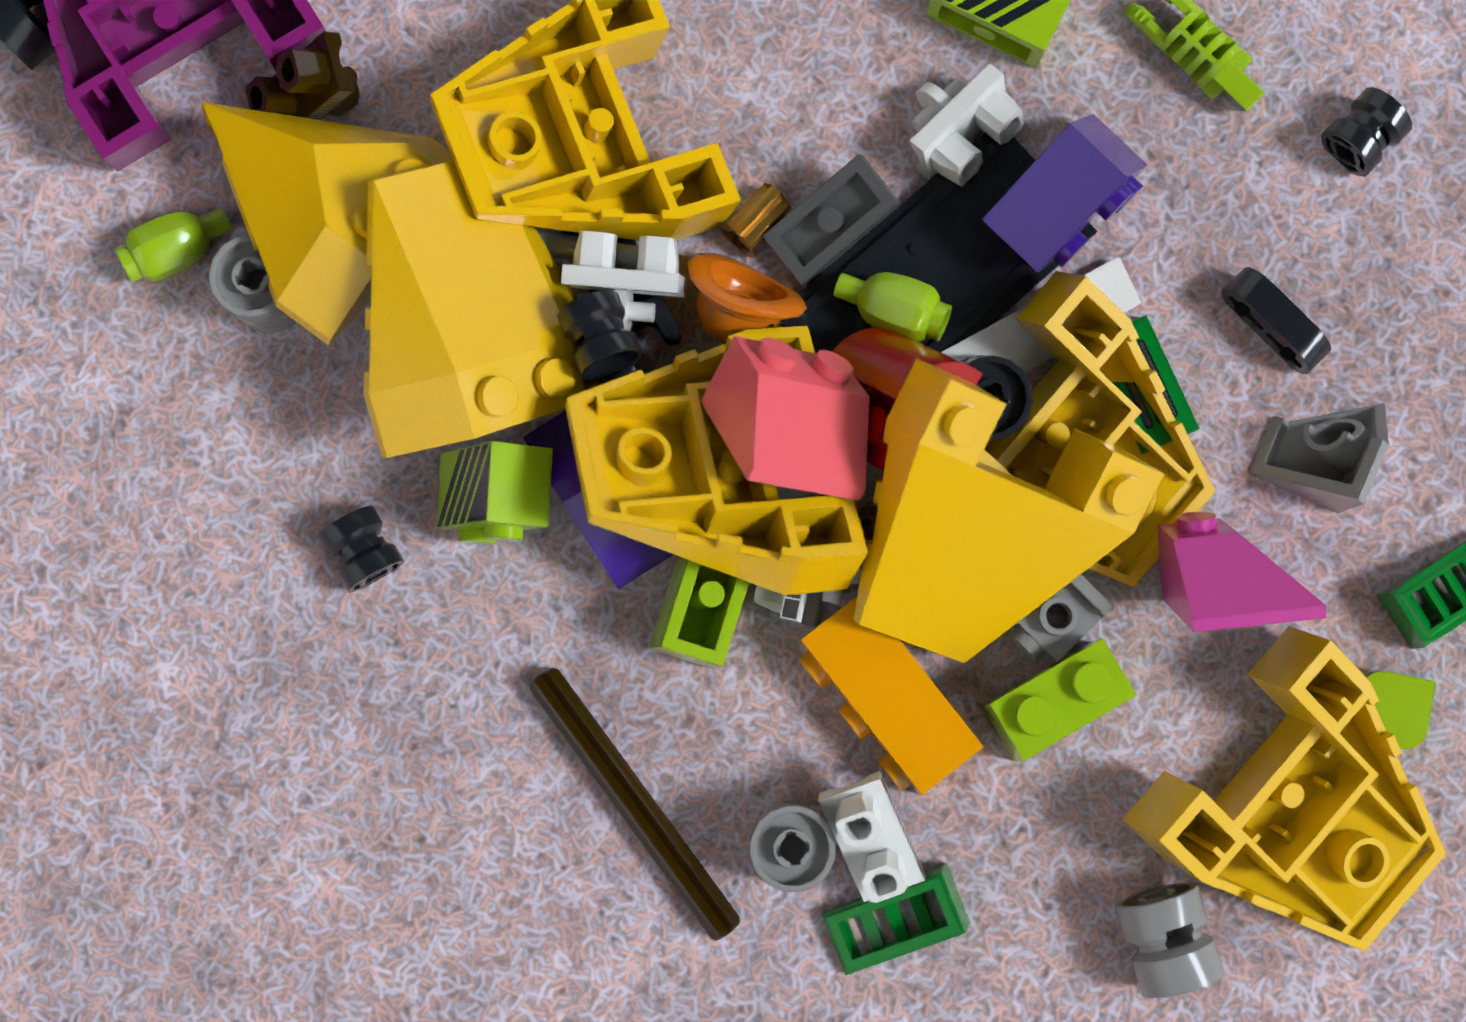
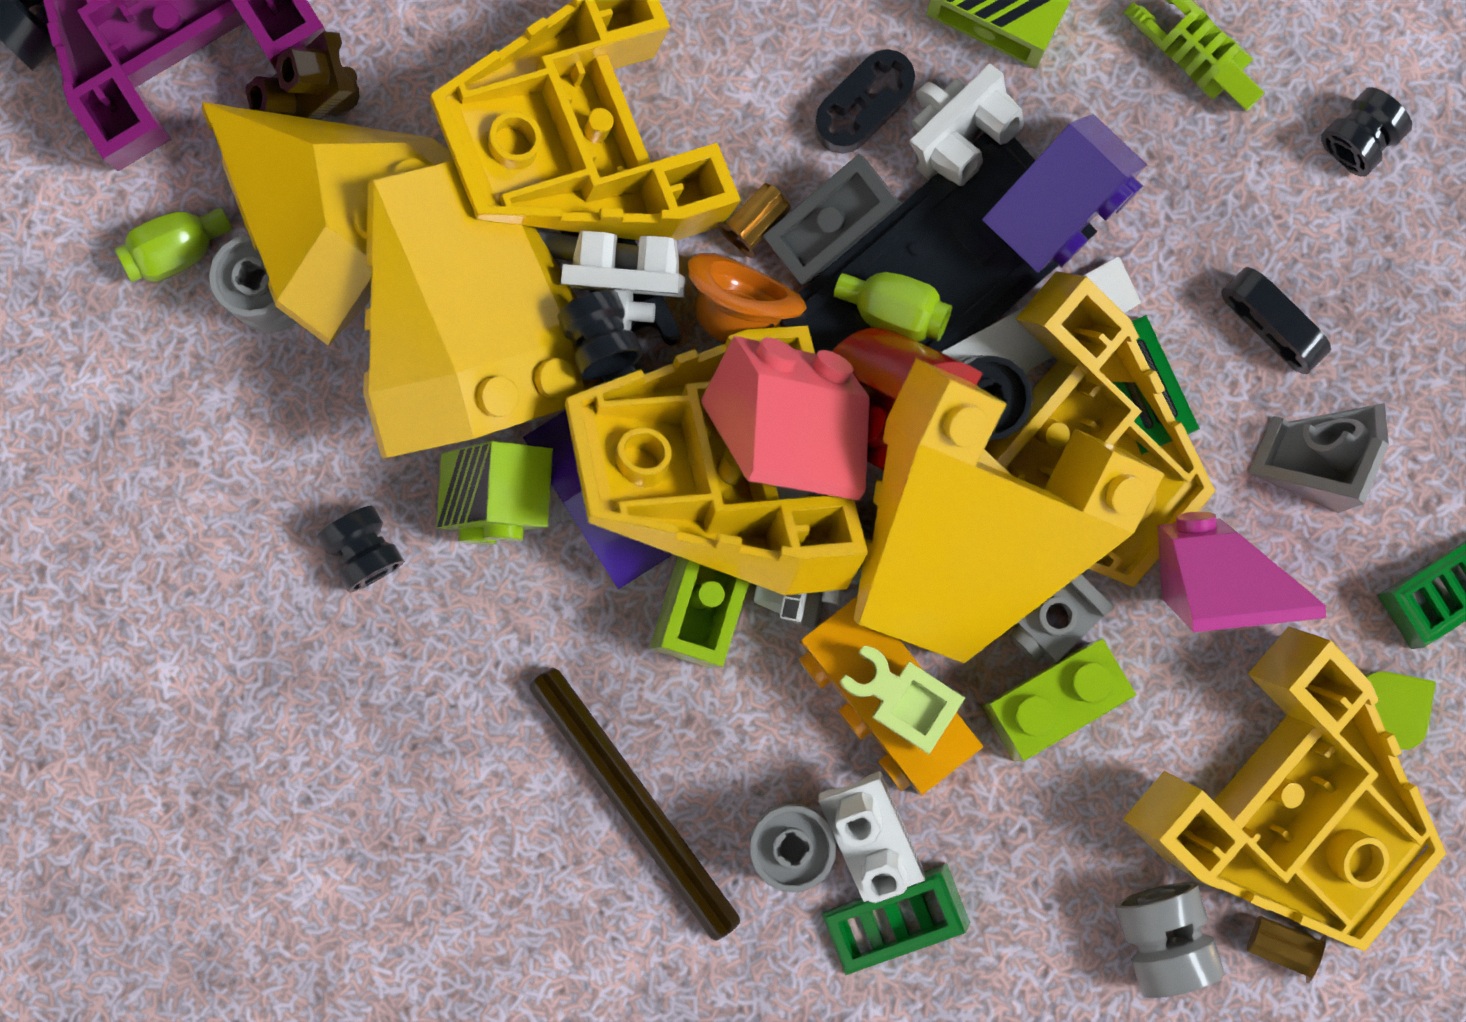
none -> black beam [815,49,915,154]
none -> yellowish green plate [839,646,965,754]
none -> pearl gold piece [1247,916,1327,983]

